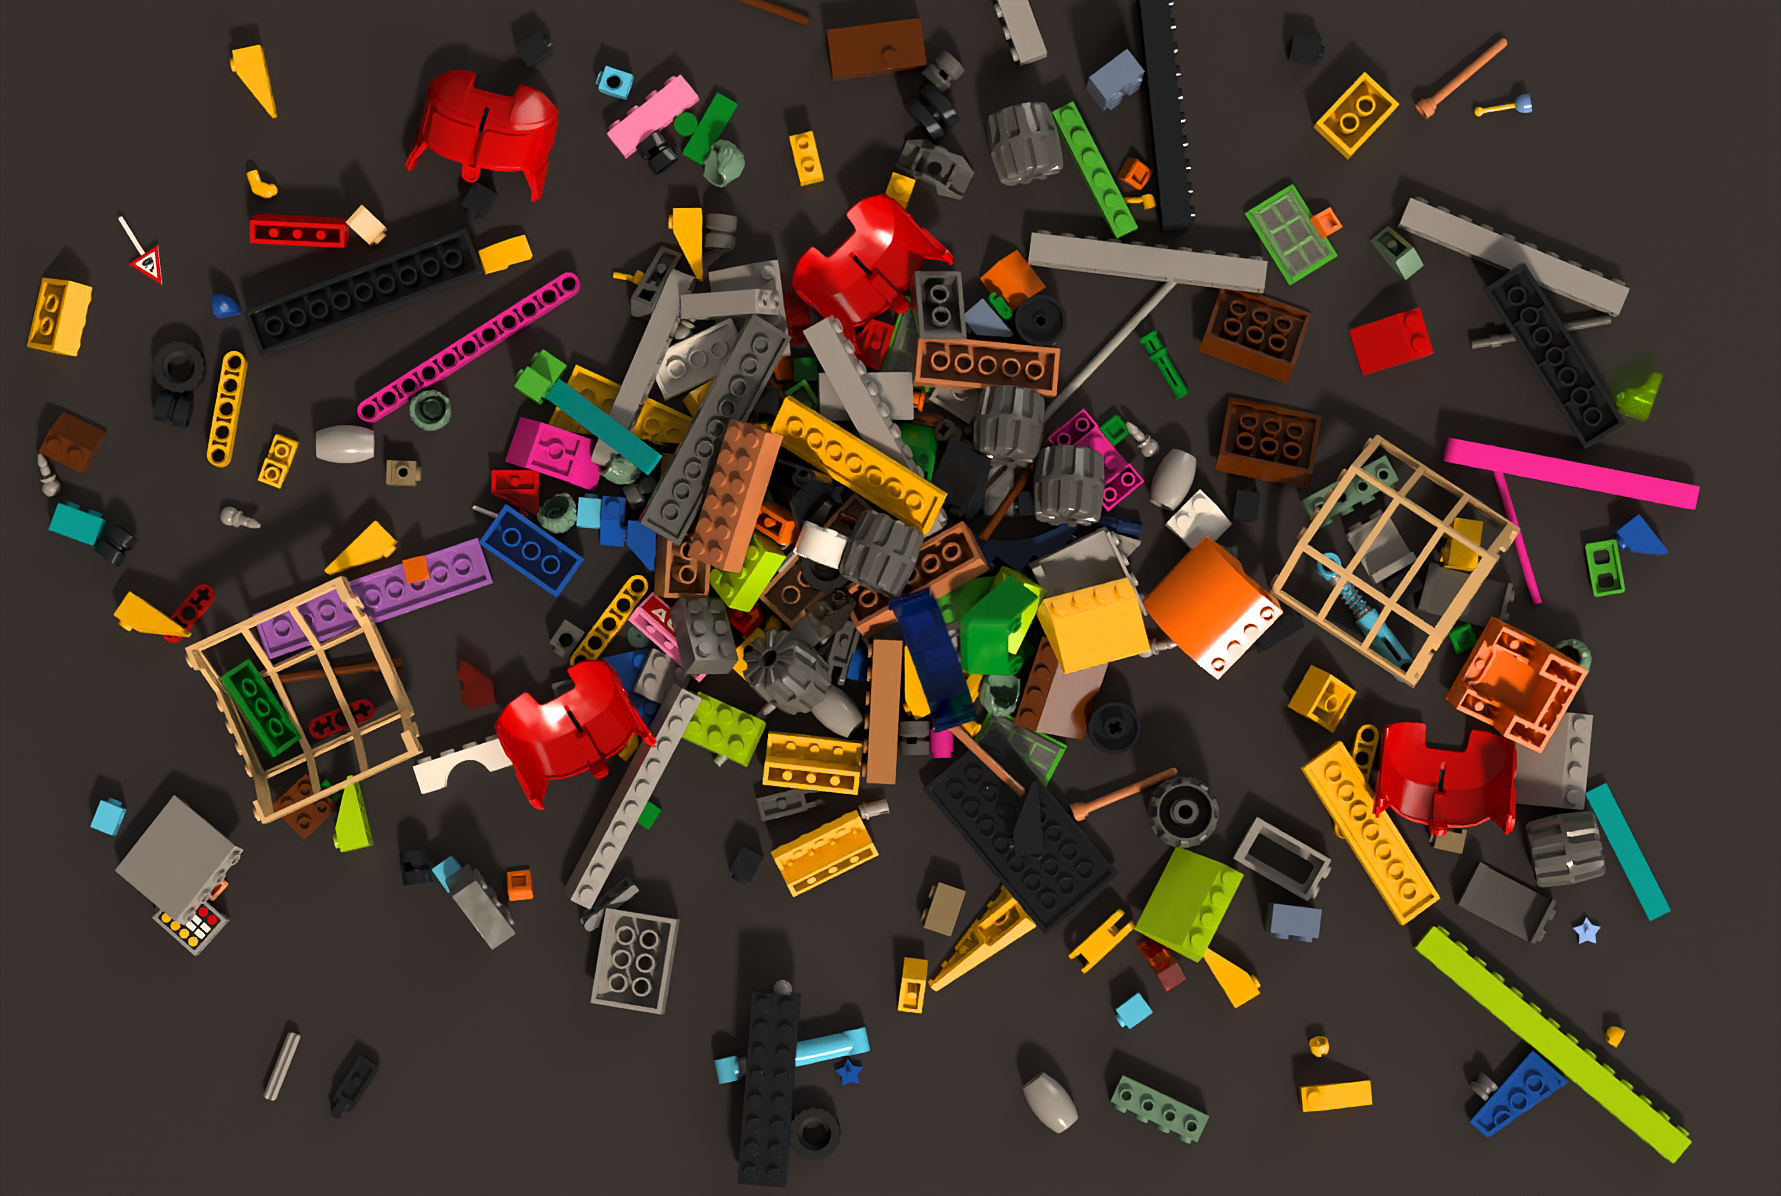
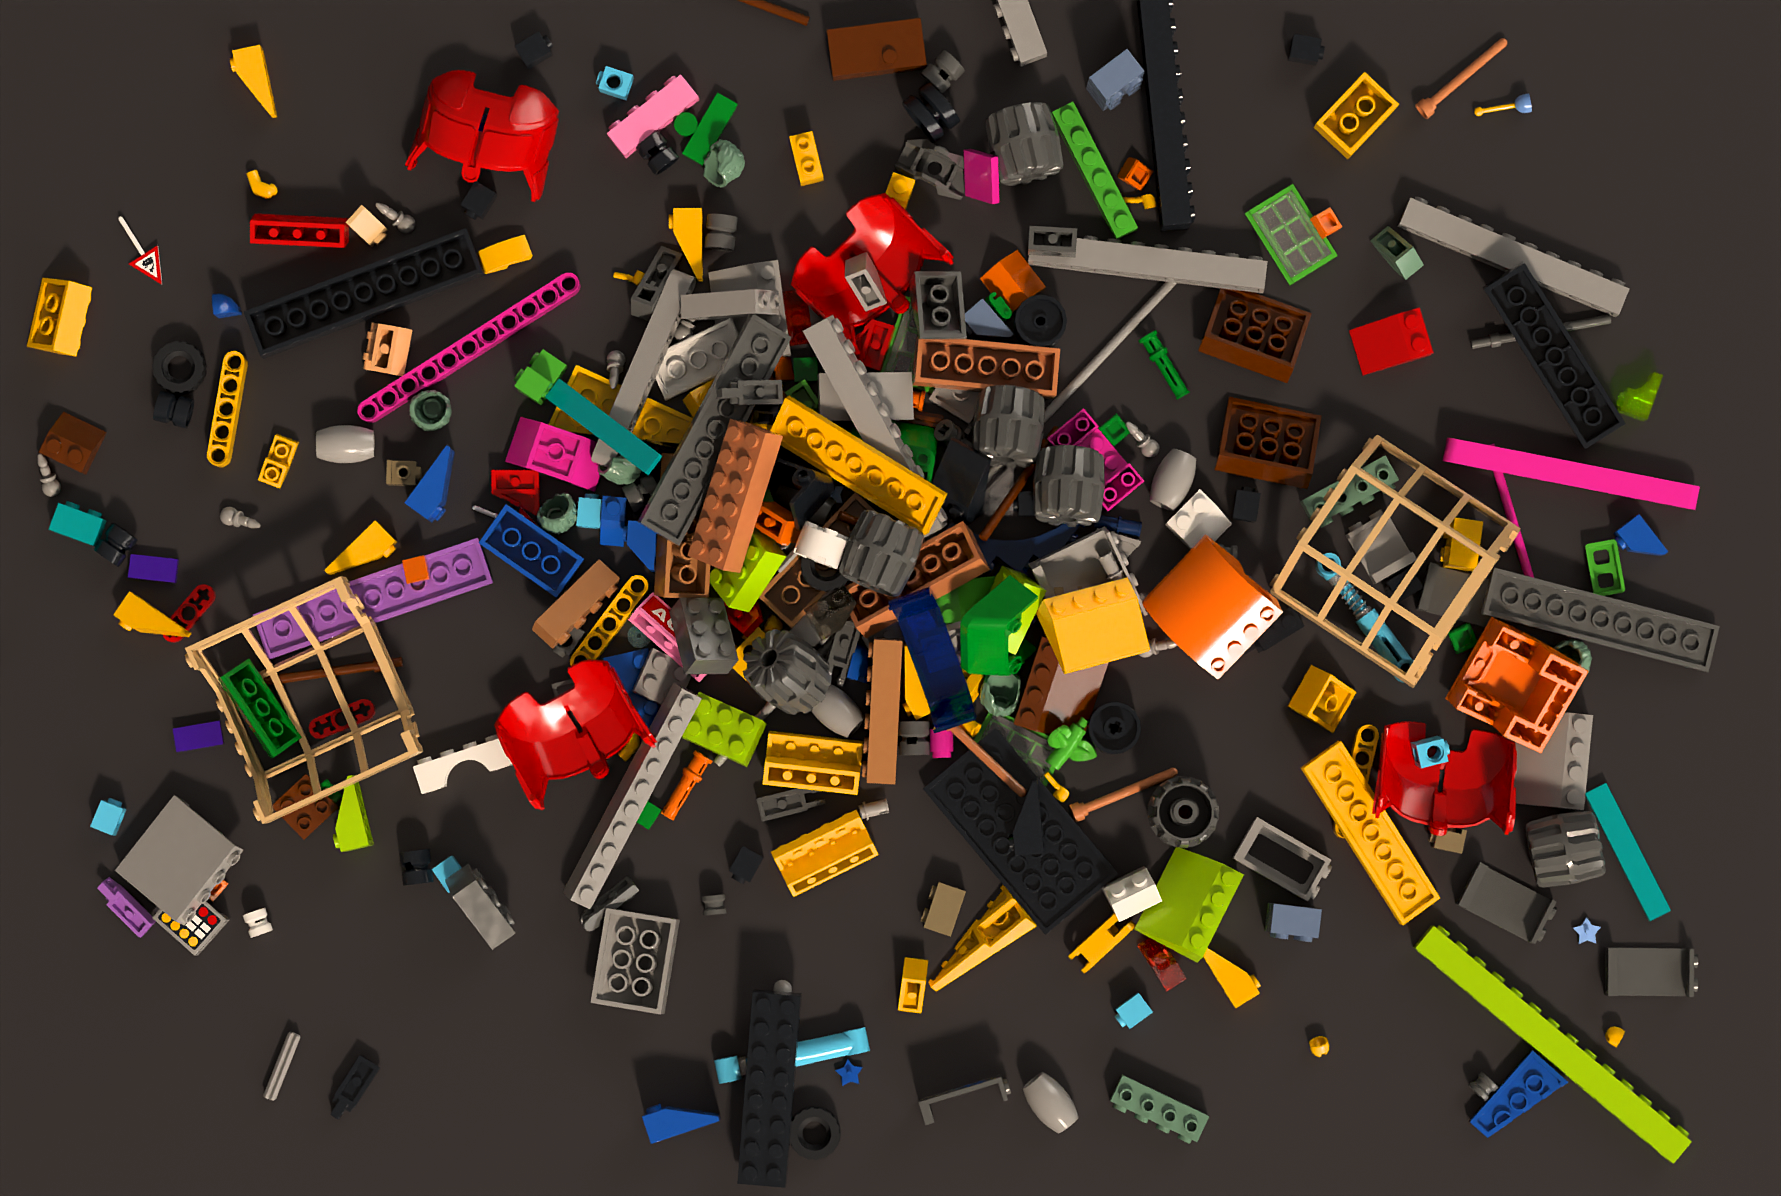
clear red slope [457,661,498,709] -> none
orange slope [507,869,533,901] -> none
yellow slope [1299,1080,1372,1112] -> none
none -> medium lavender hinge [97,877,156,938]
none -> dark purple tile [128,554,179,583]
none -> dark purple tile [173,721,225,752]
none -> white wheel [243,908,273,938]
none -> light nougat brick [362,322,412,376]
none -> light grey bar [376,203,416,234]
none -> blue slope [405,445,455,523]
none -> medium nougat brick [532,559,620,649]
none -> light grey bar [607,350,625,389]
none -> blue slope [642,1104,721,1144]
none -> orange pin [660,750,713,821]
none -> dark grey wheel [702,894,727,915]
none -> dark grey hinge [716,380,783,405]
none -> slope [845,252,887,311]
none -> dark grey panel [918,1075,1011,1125]
none -> dark pink tile [964,149,999,204]
none -> dark grey brick [1028,226,1077,258]
none -> yellow hand [1044,771,1069,803]
none -> bright green plant [1045,717,1097,770]
none -> light grey pin [1097,551,1123,582]
none -> white slope [1102,866,1162,922]
none -> medium azure brick [1410,736,1450,768]
none -> dark grey plate [1481,568,1720,672]
none -> dark grey panel [1604,947,1698,997]

